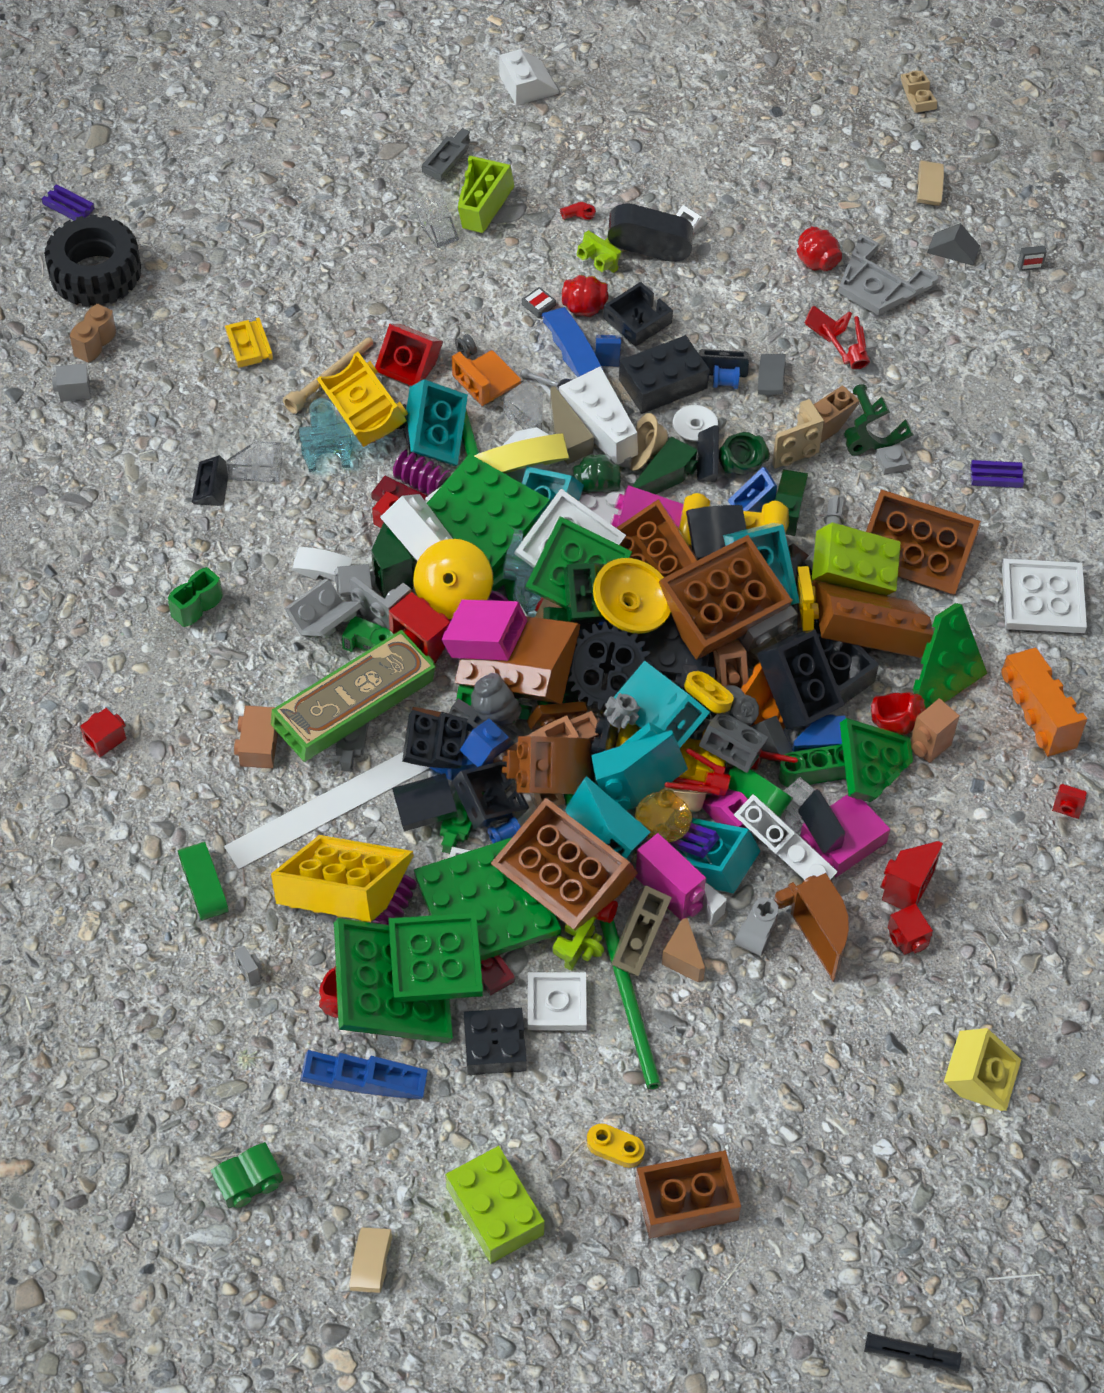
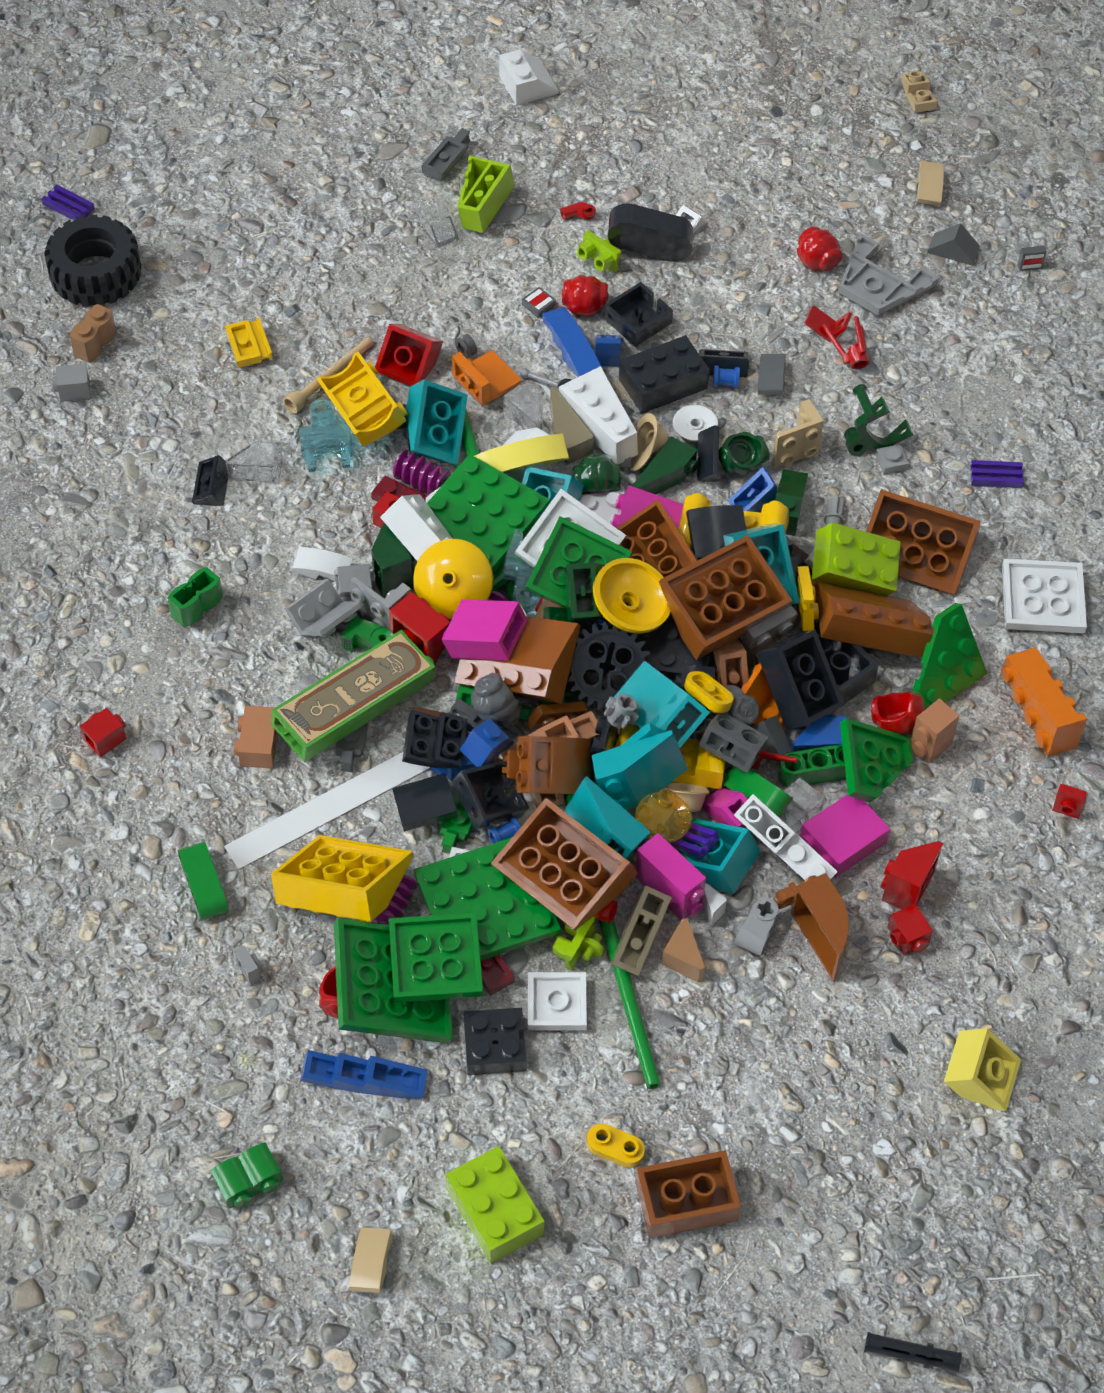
red plant [665,749,730,796] -> none
black slope [798,789,845,854] -> none
medium nougat slope [813,385,859,444] -> none

